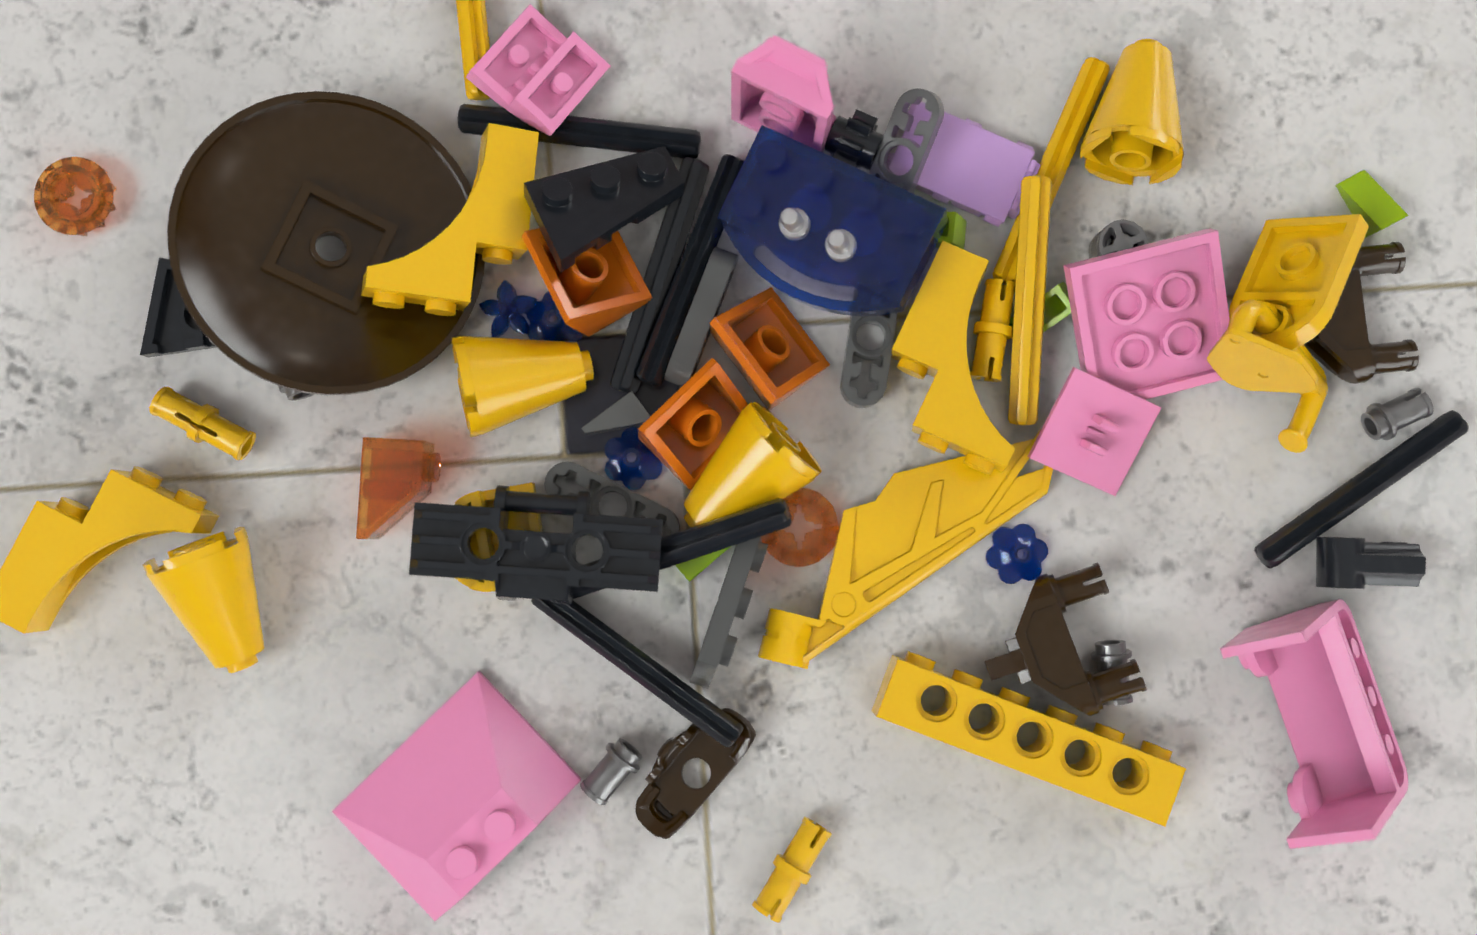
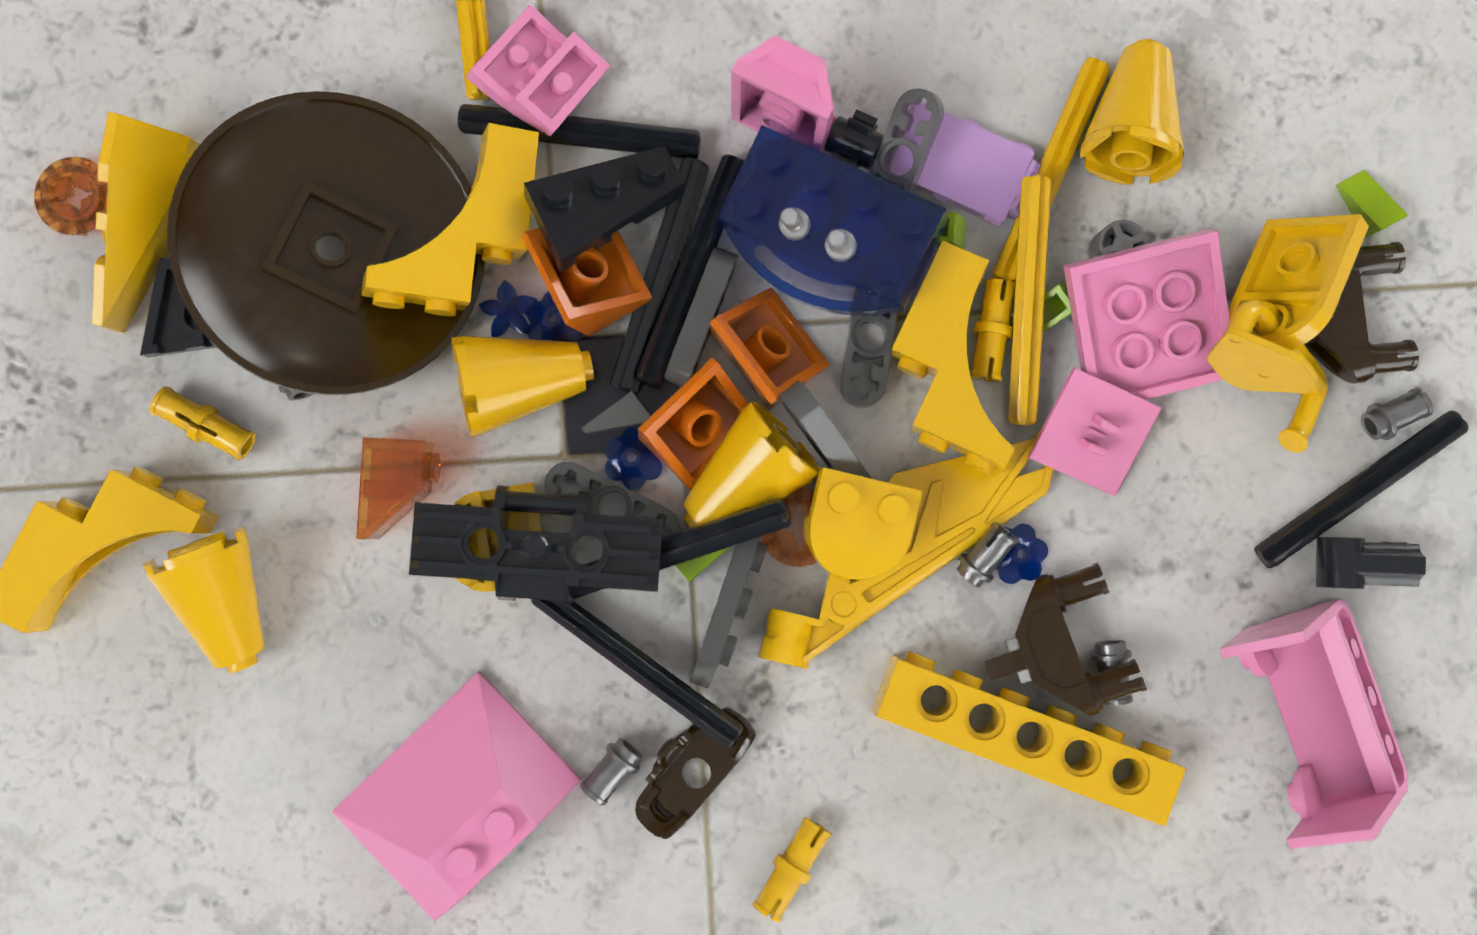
none -> yellow wedge [92,112,200,333]
none -> dark grey beam [778,380,872,479]
none -> yellow slope [804,467,922,580]
none -> flat silver pin [957,521,1019,587]

